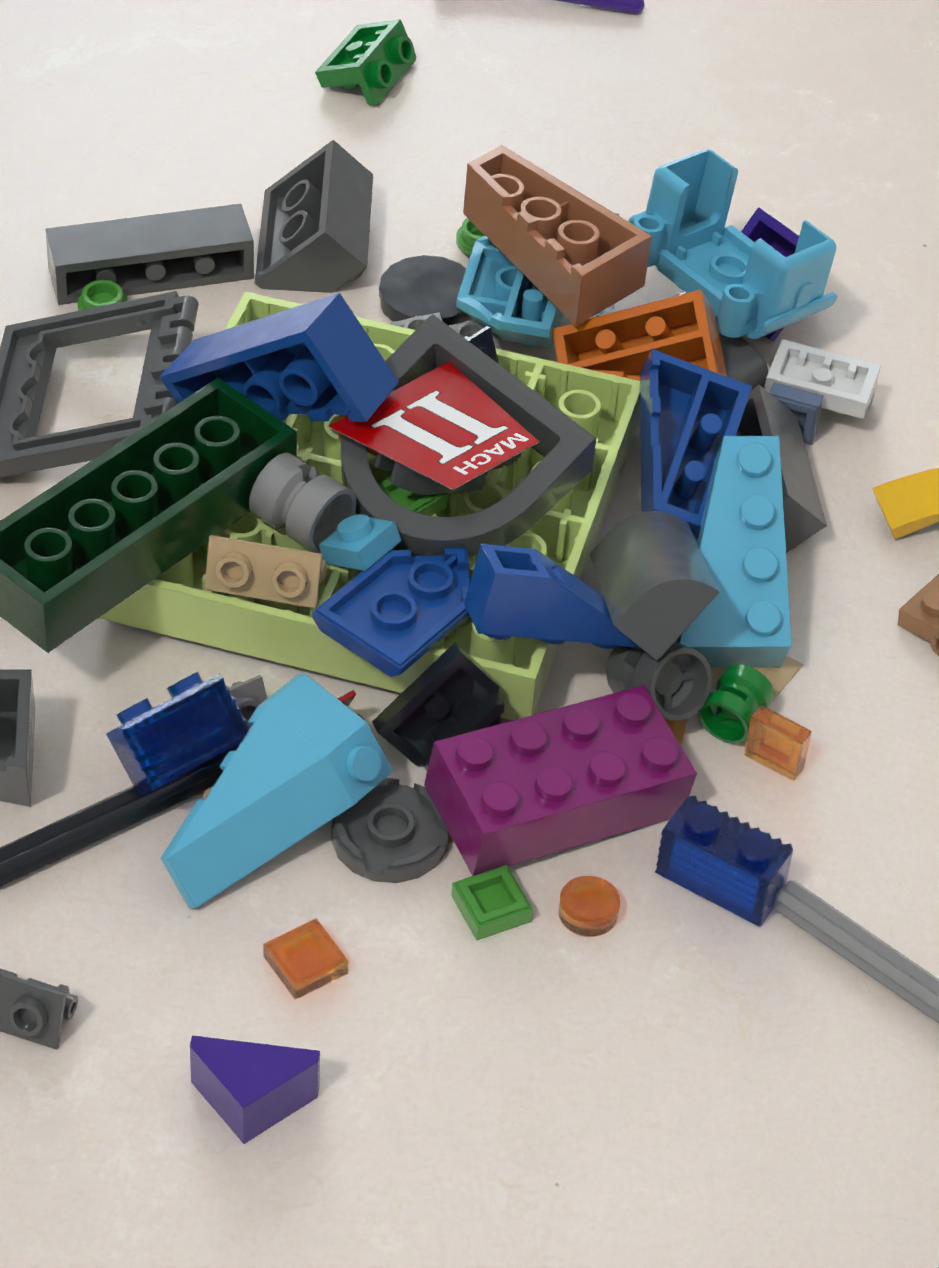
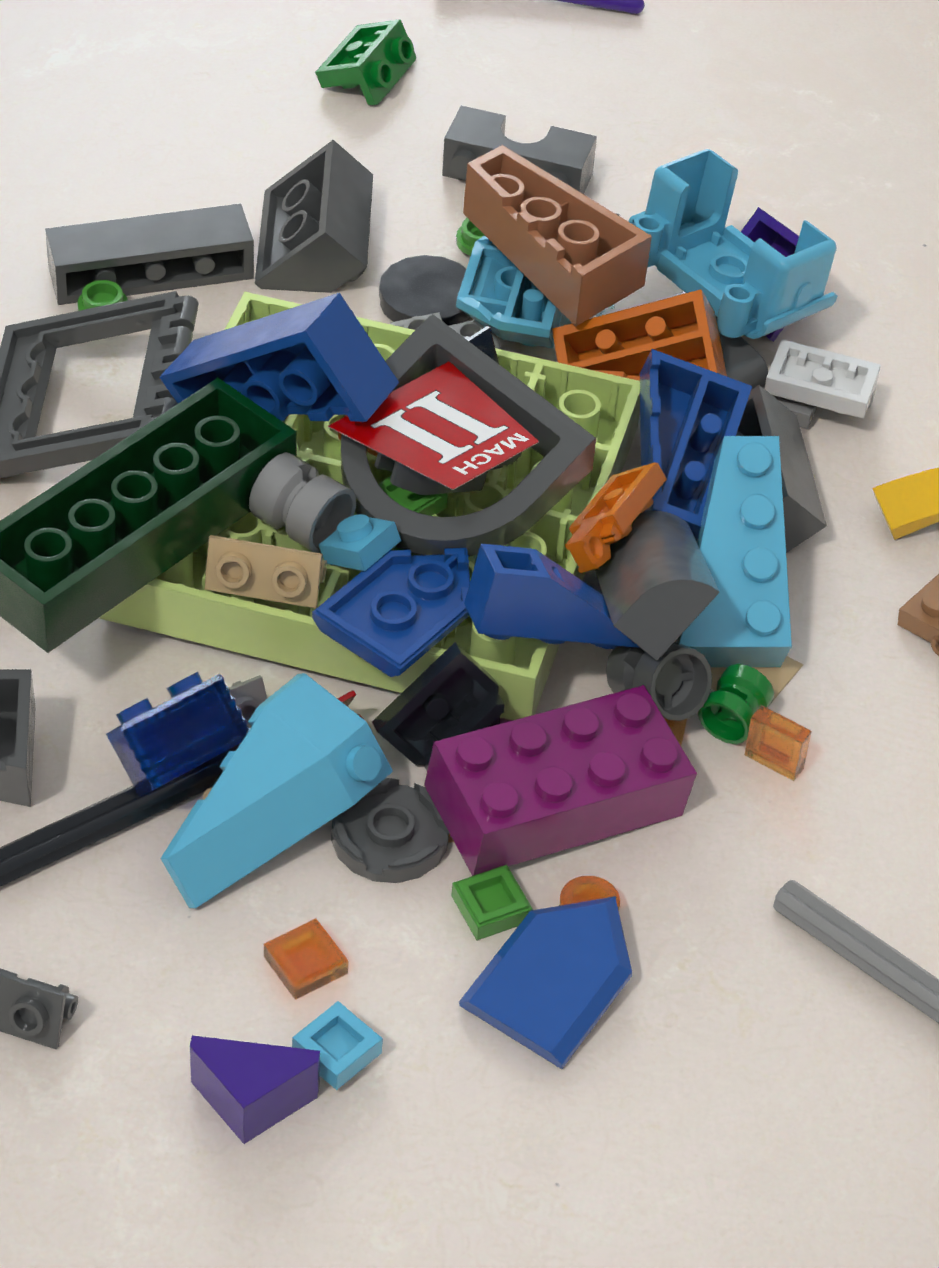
clear blue brick [655,795,793,927] -> none
sand blue tile [769,382,824,445] -> none
none -> medium azure plate [292,1001,383,1090]
none -> arch [442,105,597,194]
none -> blue tile [459,896,632,1069]
none -> orange hinge [565,462,667,573]

